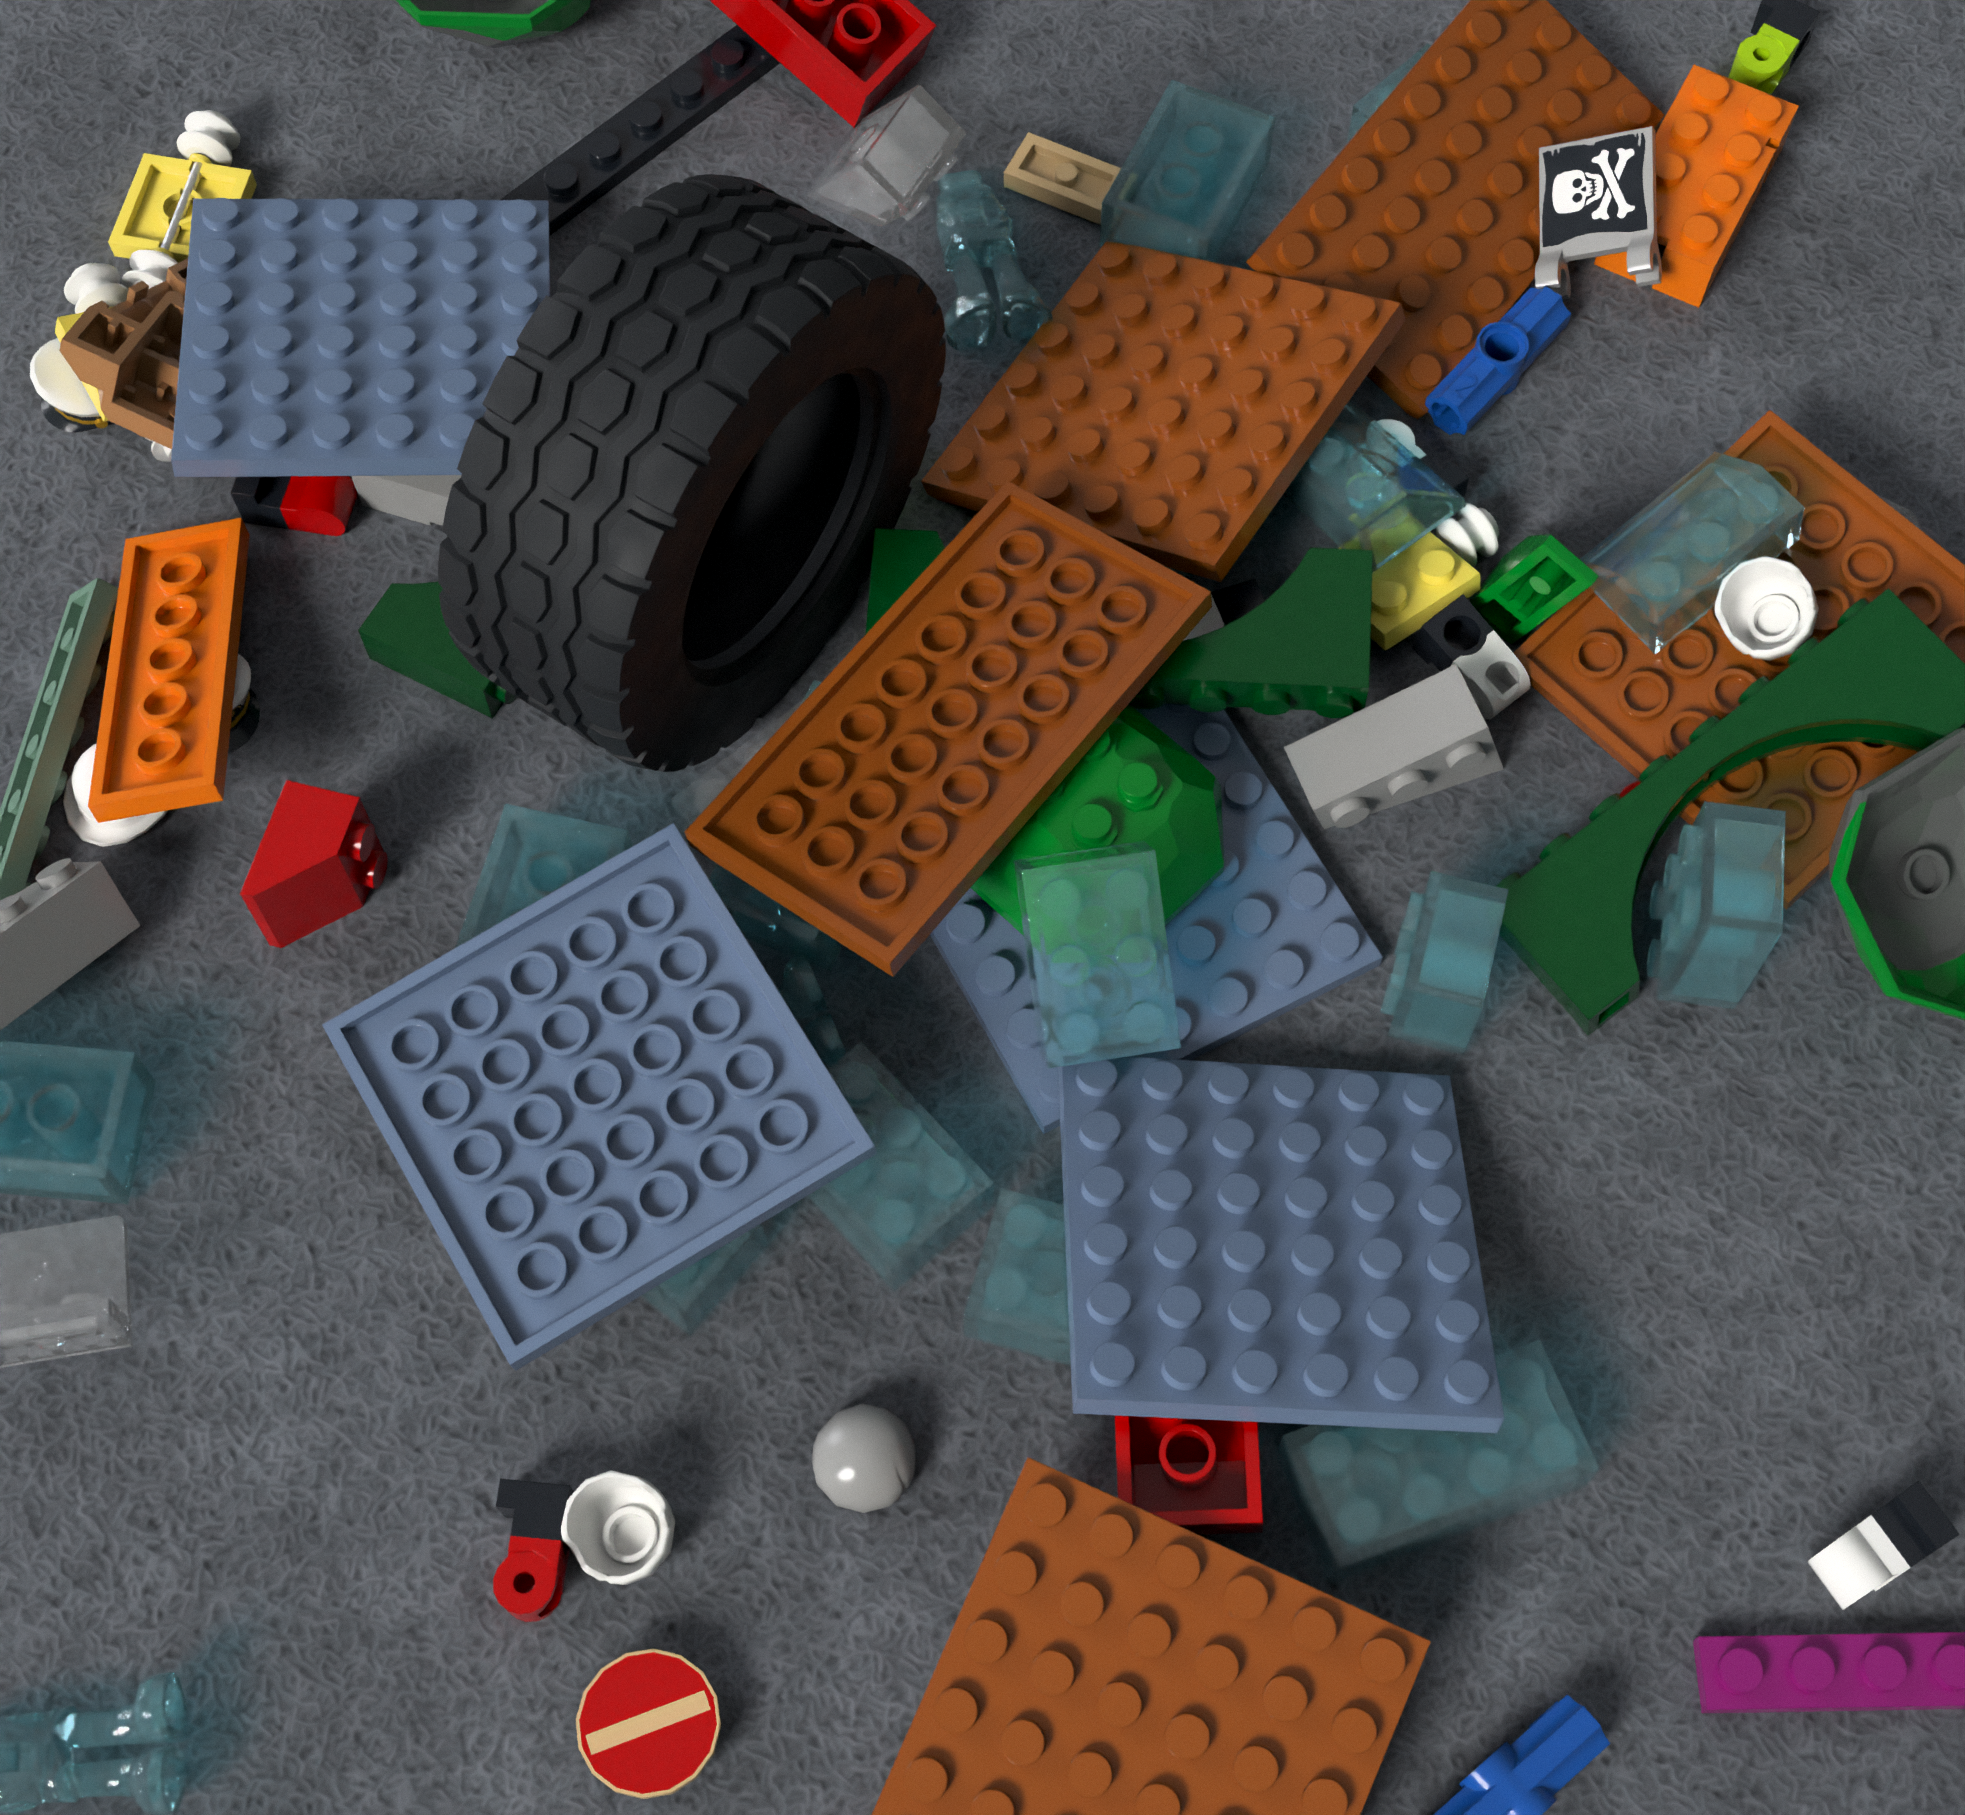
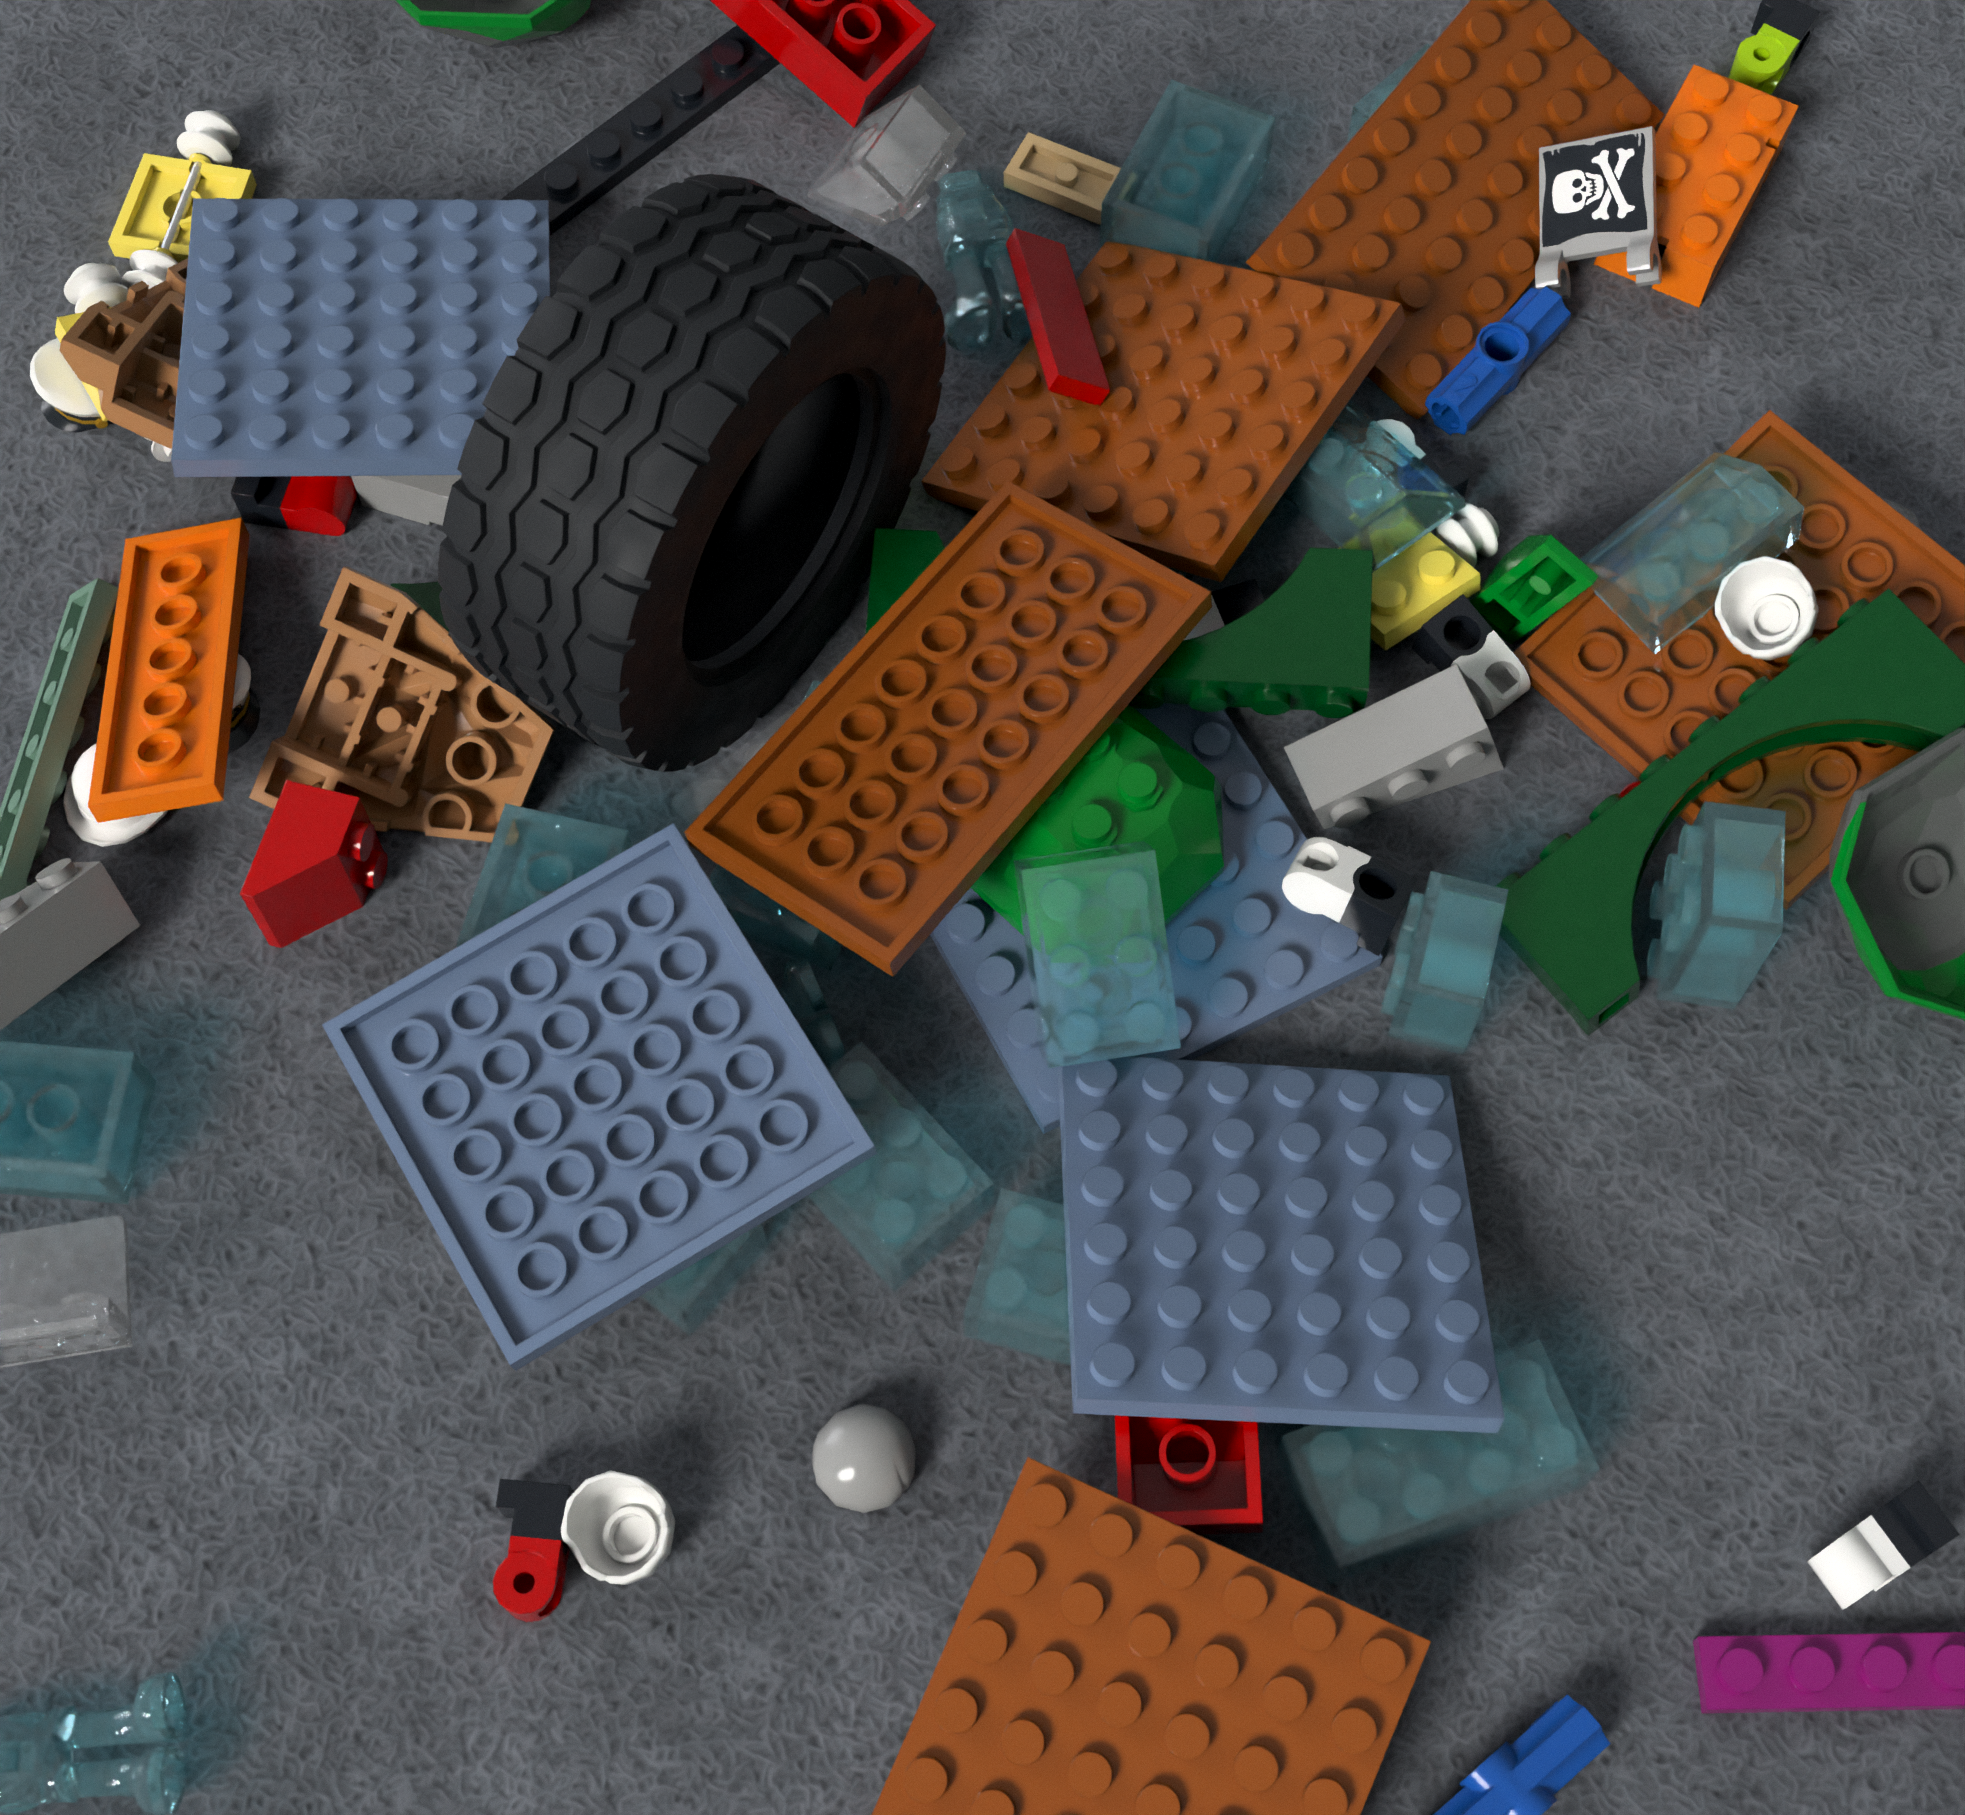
red piece [576,1649,721,1799] -> none
none -> medium nougat wedge [249,566,556,844]
none -> red tile [1006,228,1110,406]
none -> leg [1282,837,1417,956]

